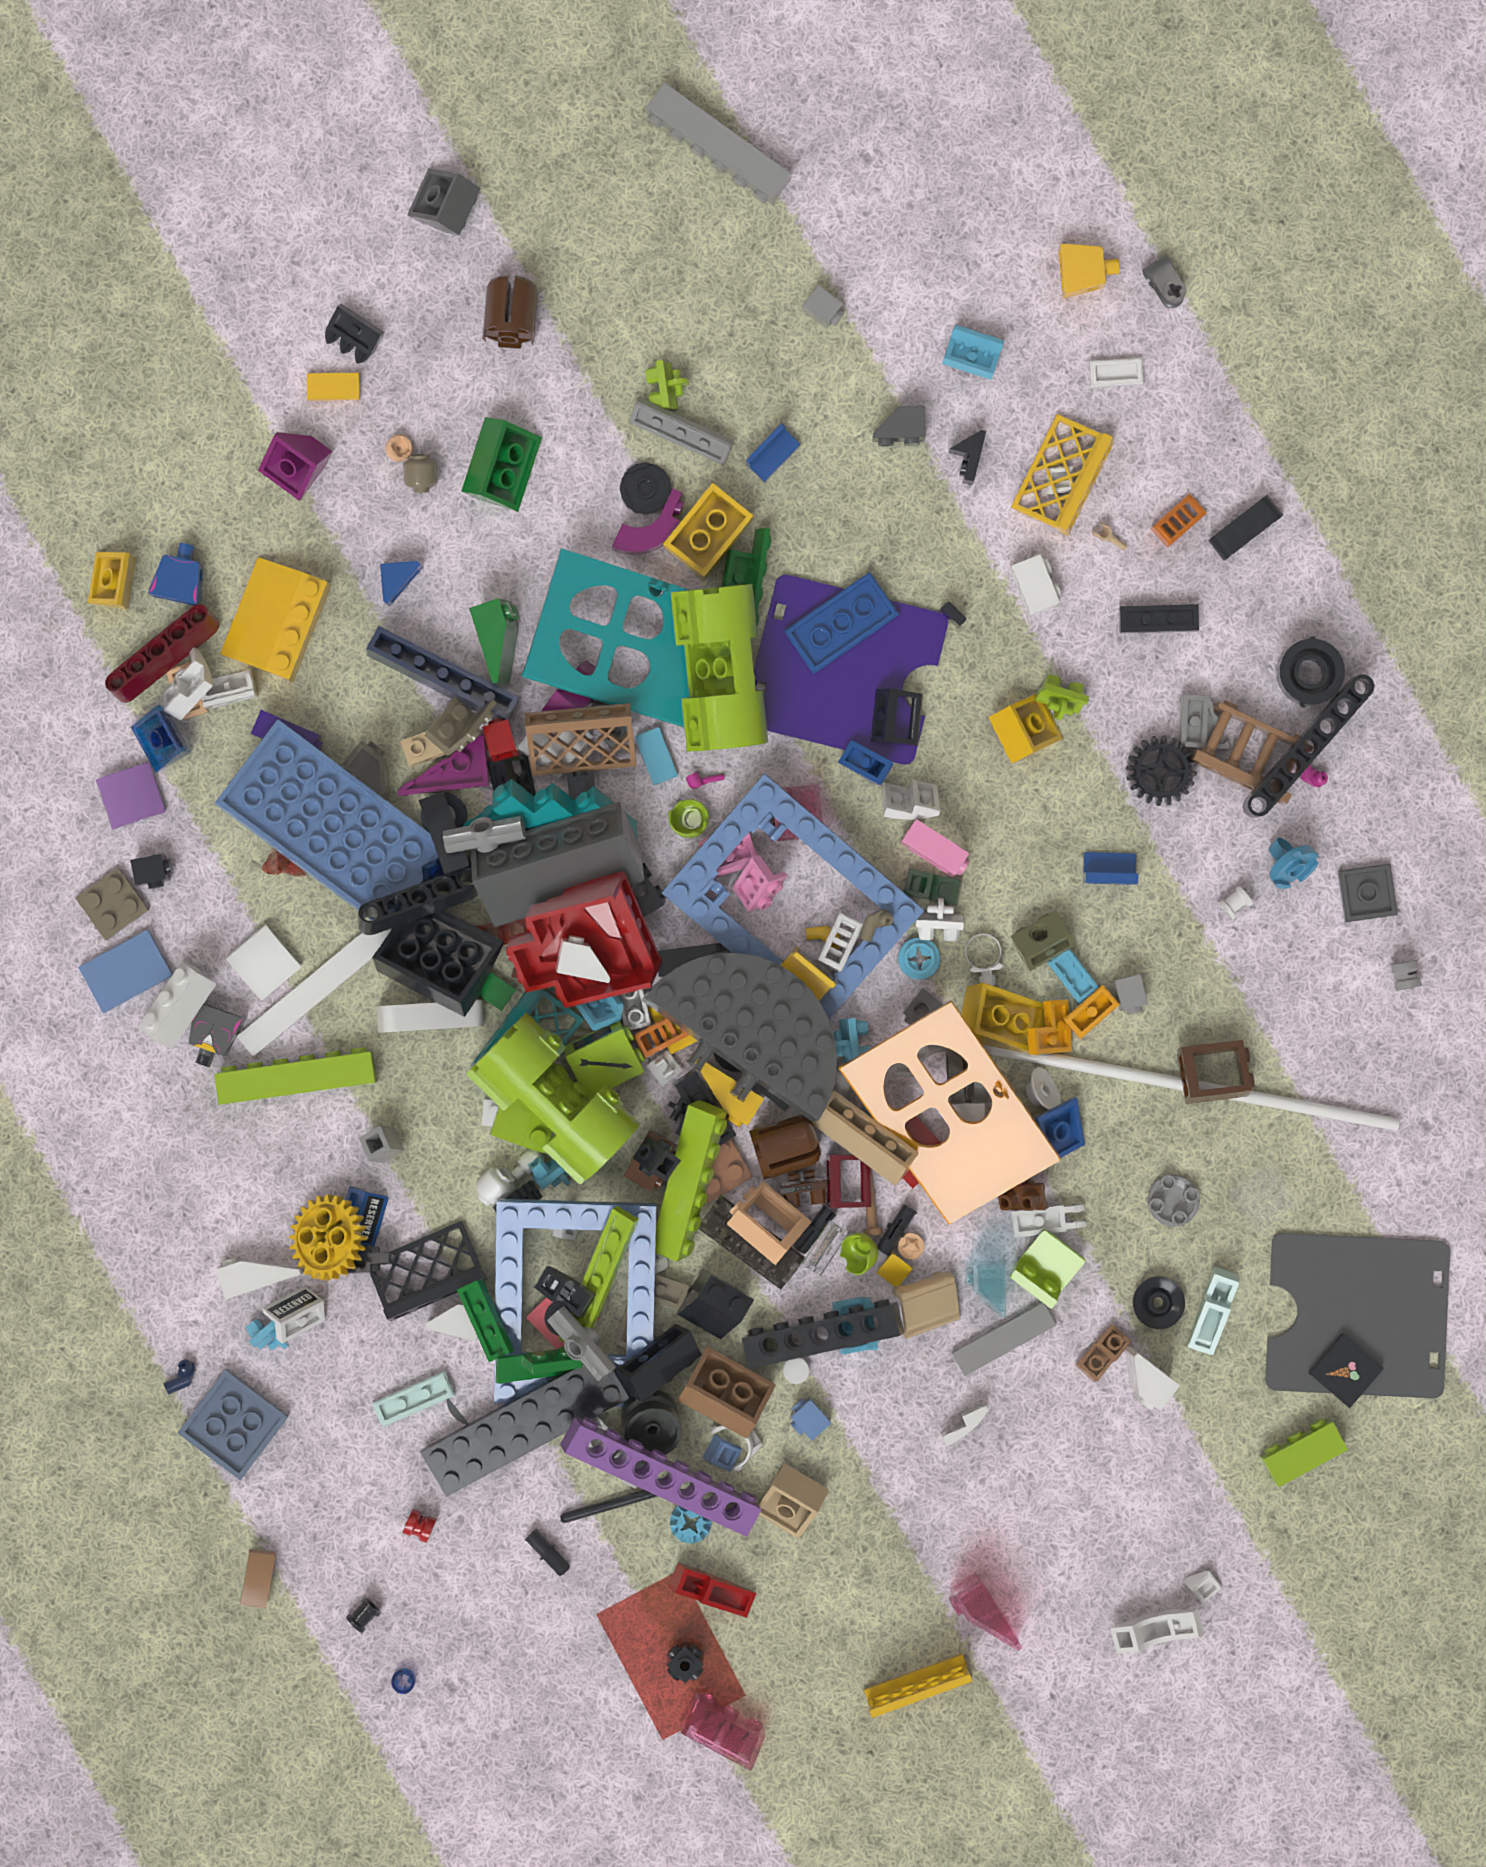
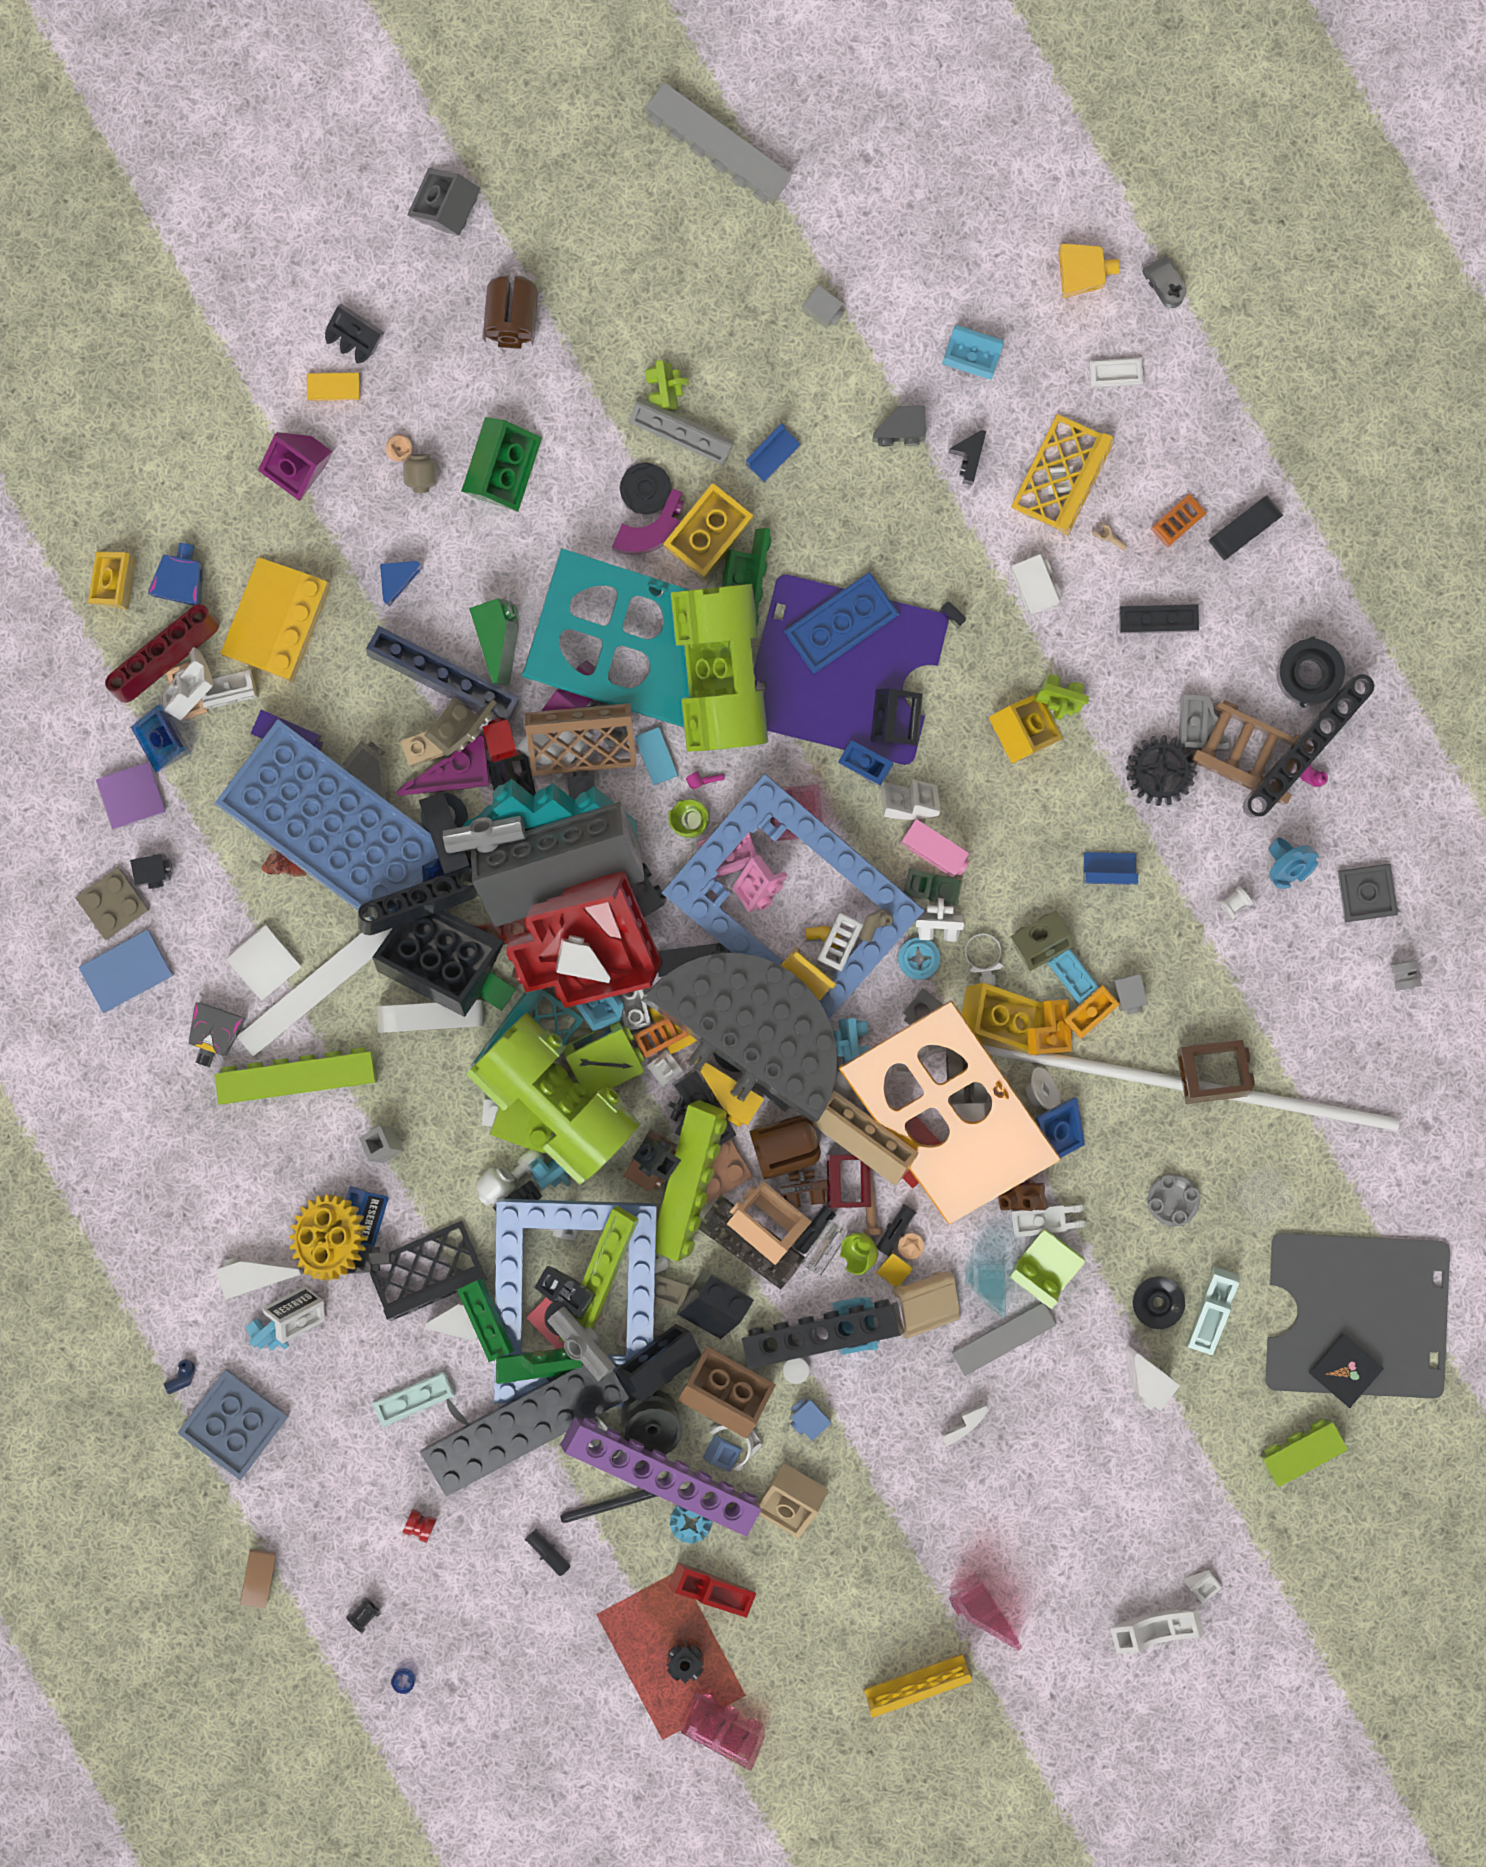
white slope [138,960,216,1050] -> none
medium nougat slope [1075,1324,1132,1383] -> none

